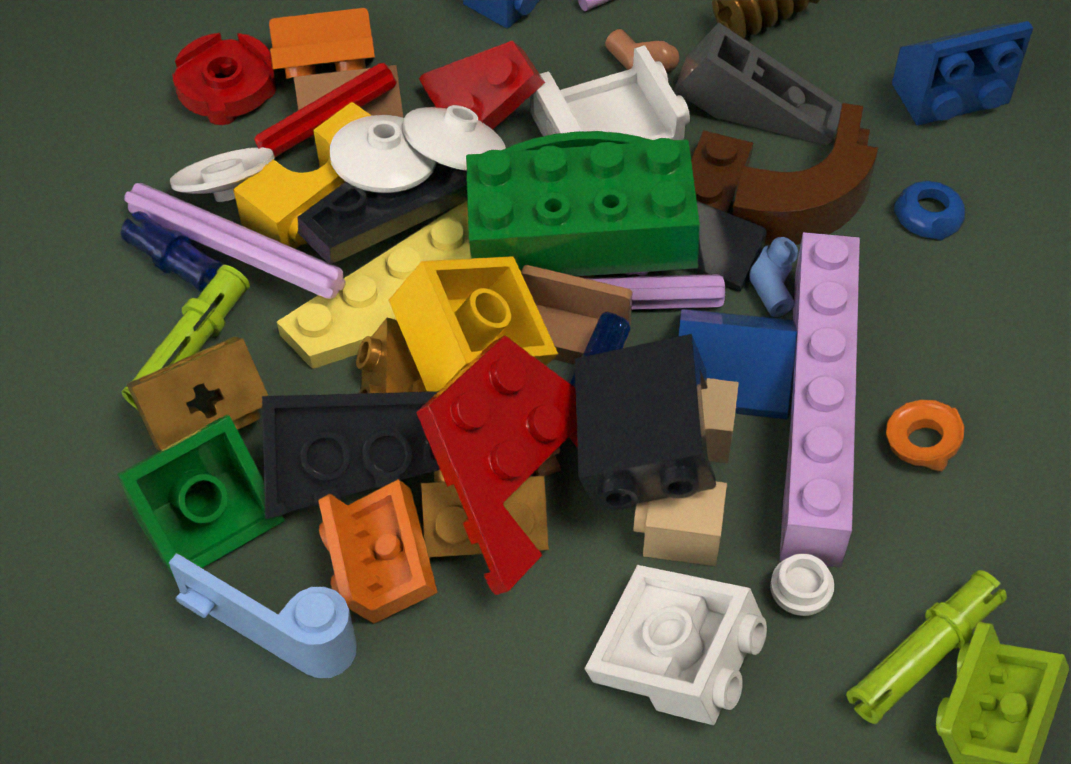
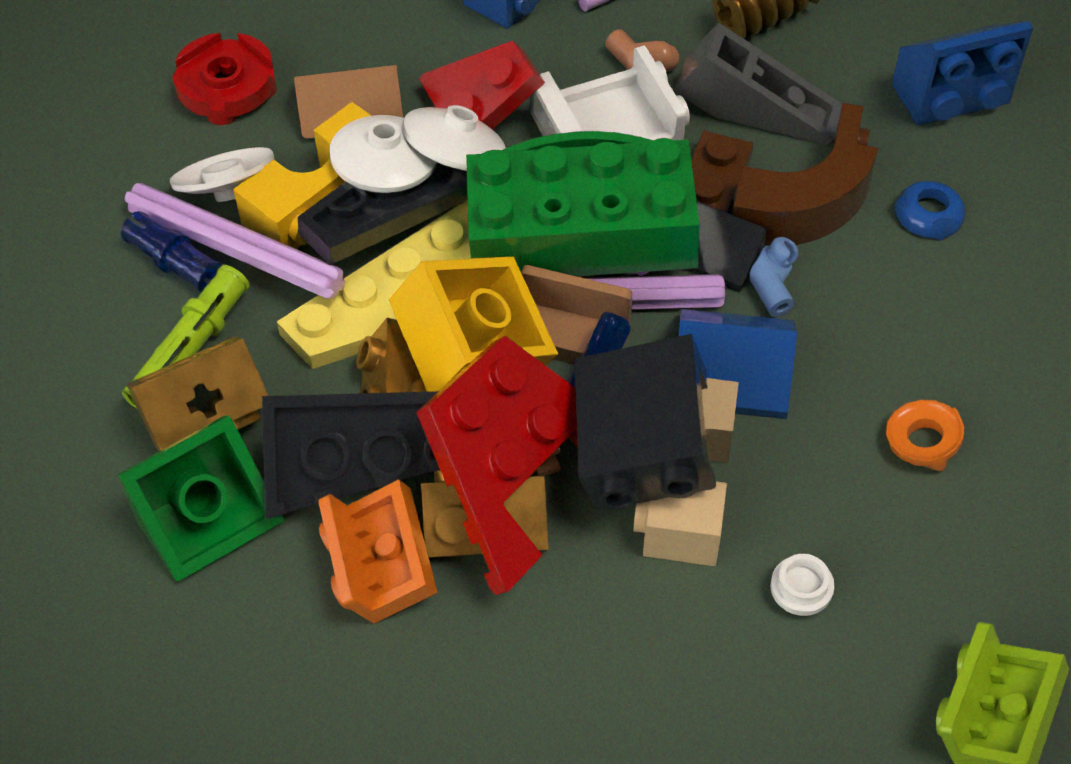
light blue door [169,553,357,678] -> none
red axle [254,63,396,158] -> none
orange bracket [269,8,375,78] -> none
white plate [585,565,767,725] -> none
lavender arch [780,232,860,568] -> none
lime pin [846,570,1007,724] -> none

